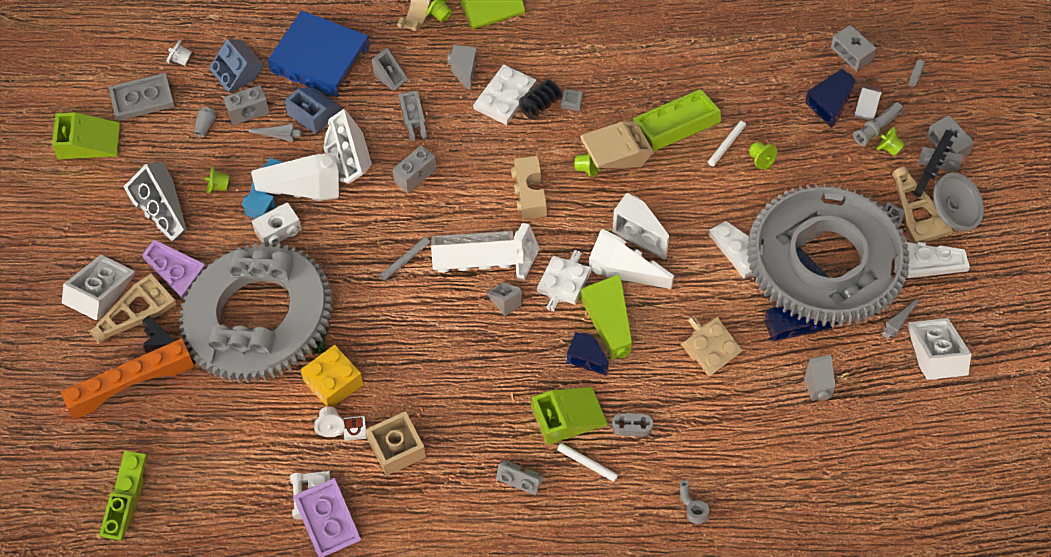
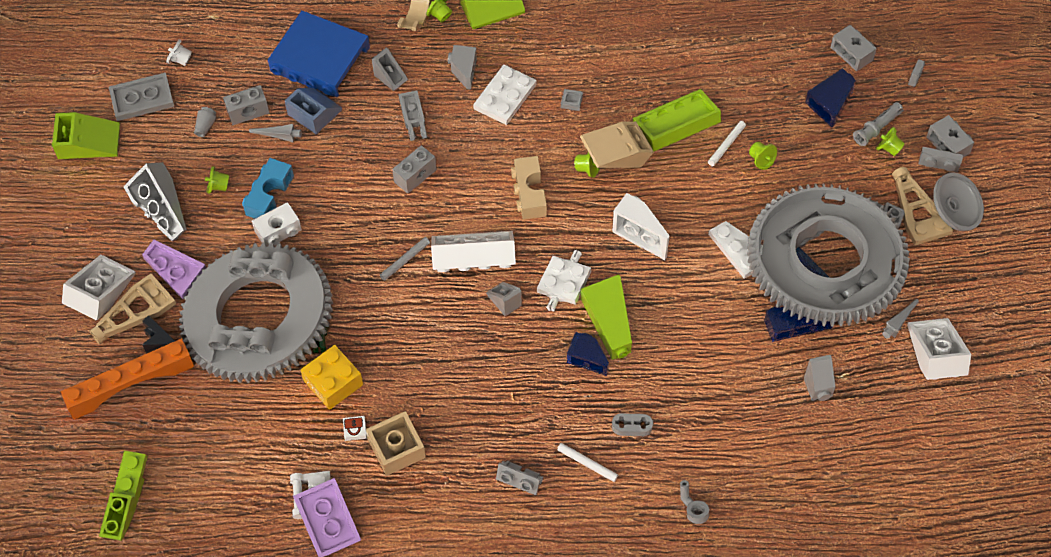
sand blue slope [209,38,264,93] -> none
white wedge [251,152,339,201] -> none
white piece [314,407,345,437] -> none
white wedge [323,109,372,184] -> none
white wing [514,223,540,280] -> none
black piece [519,79,563,119] -> none
lime slope [531,387,608,446] -> none
white wedge [589,229,674,289] -> none
tan plate [681,315,742,376] -> none
slope [854,84,882,121] -> none
white wing [905,240,970,278] -> none
black wing [913,129,953,198] -> none

